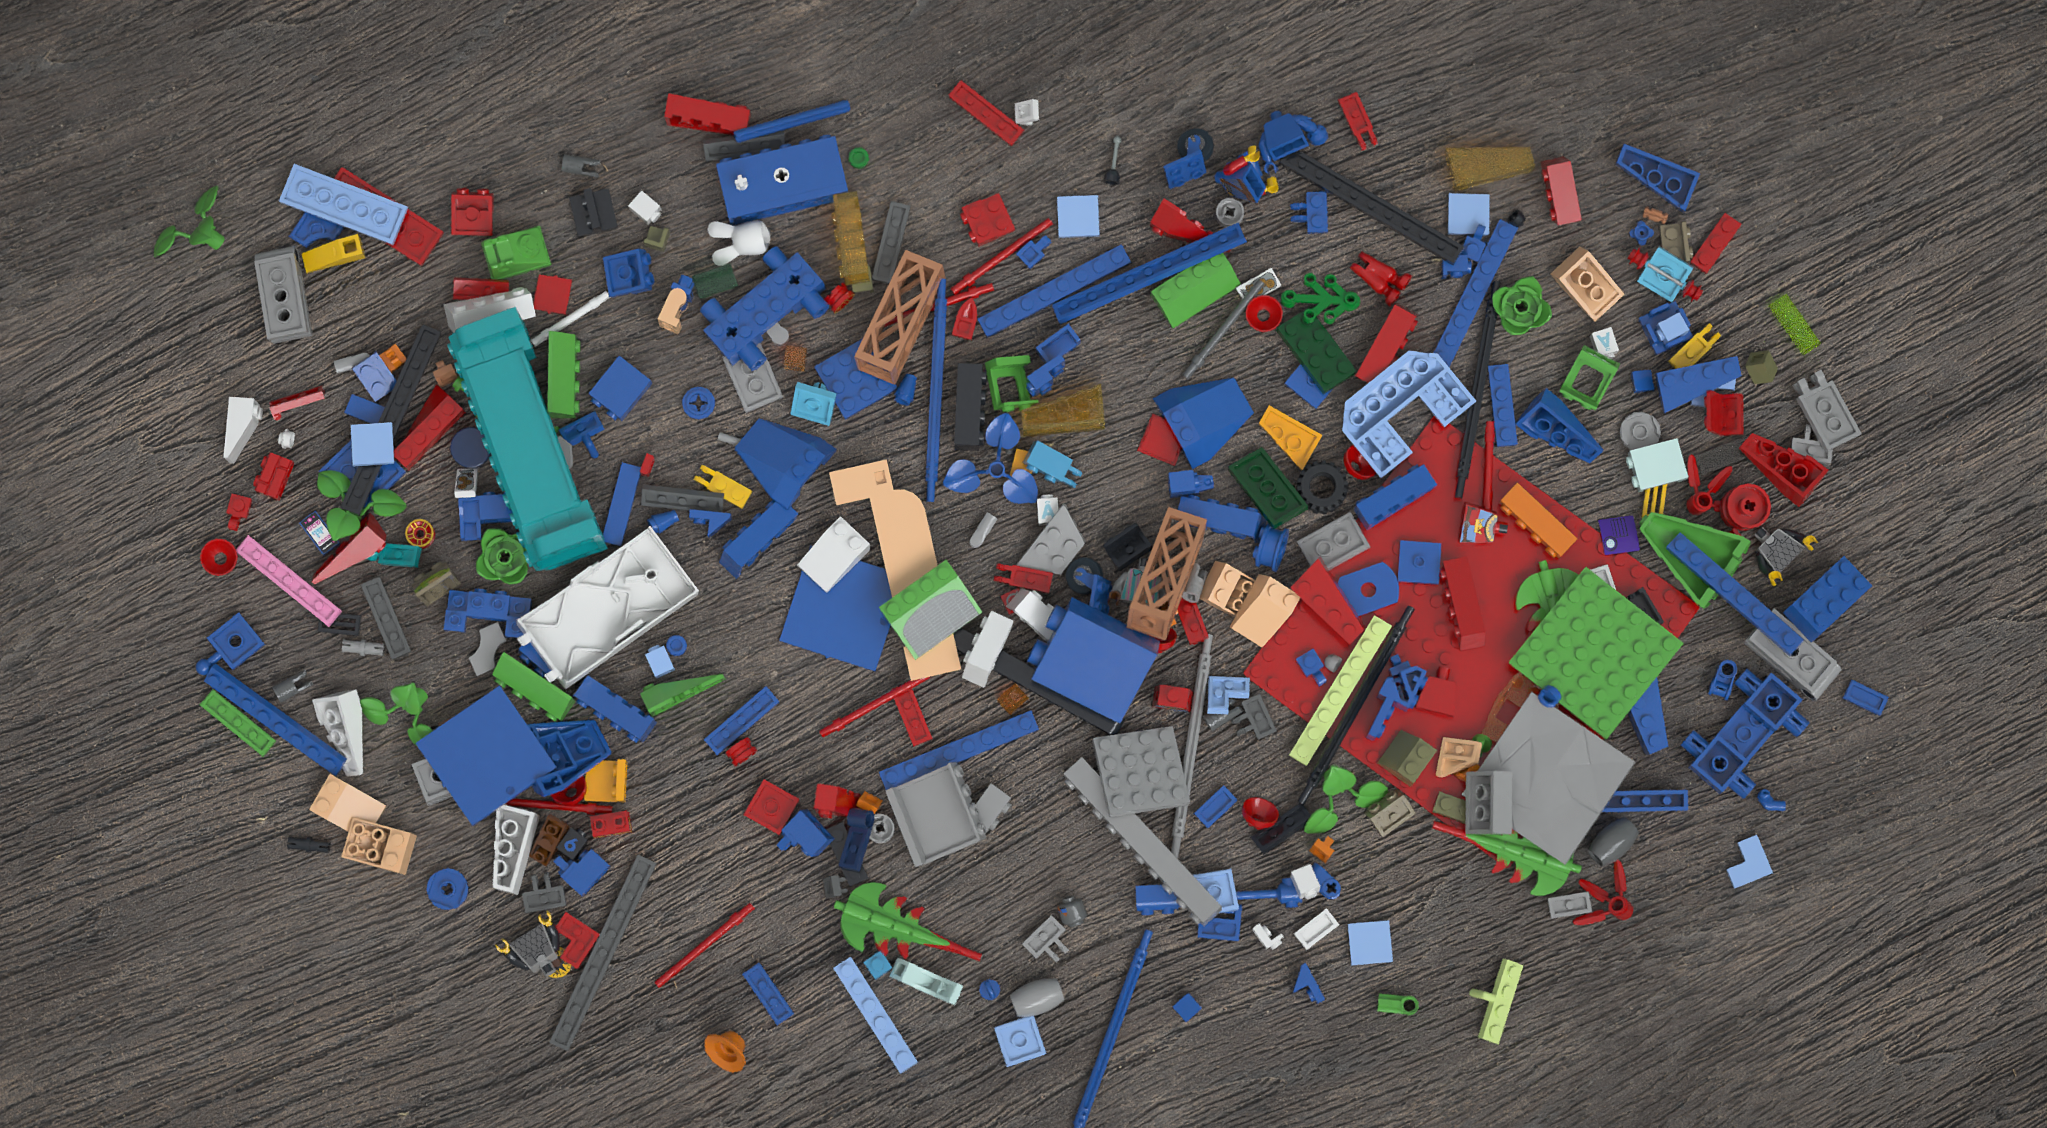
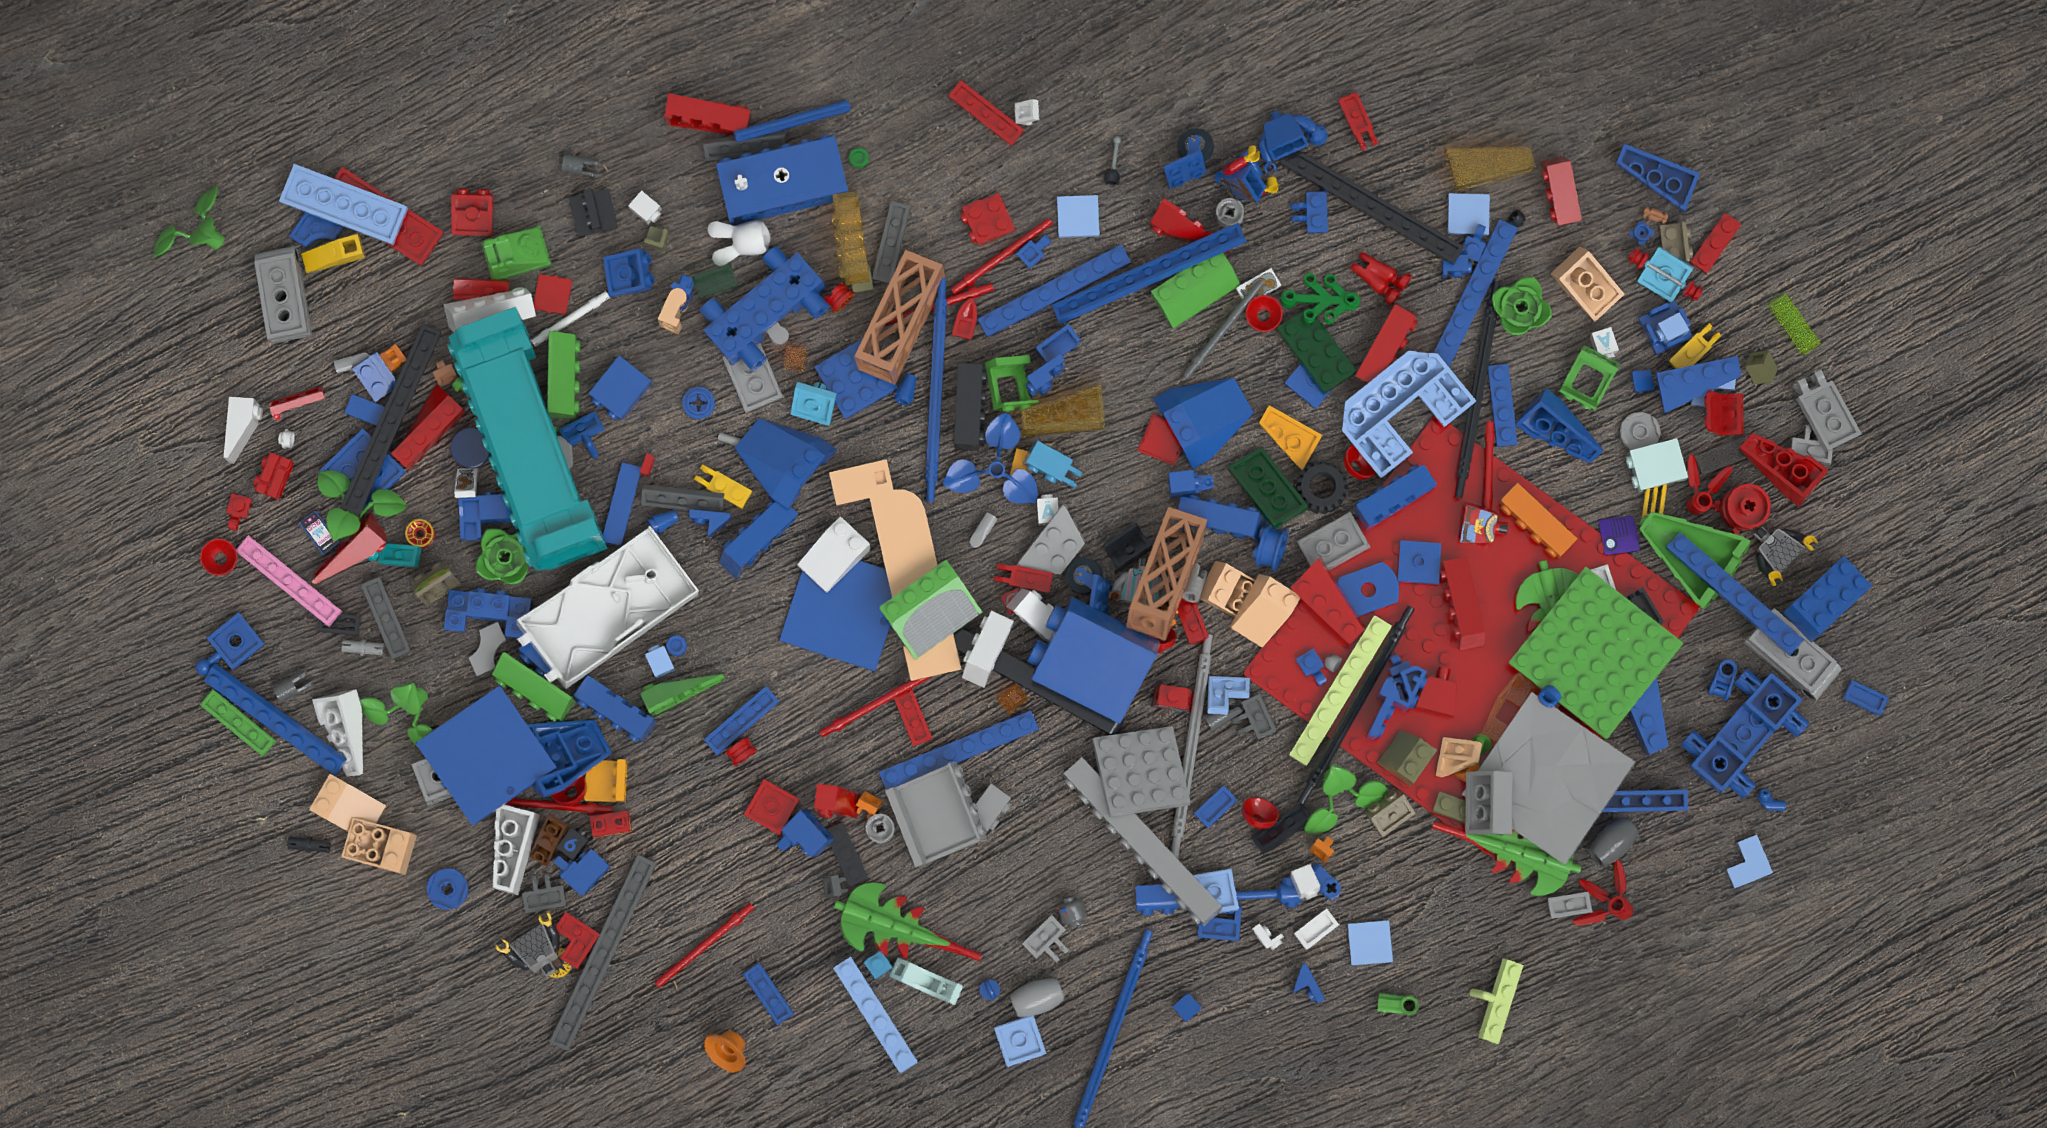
light blue tile [351,422,394,466] -> none
dark blue plate [839,808,874,872] -> none

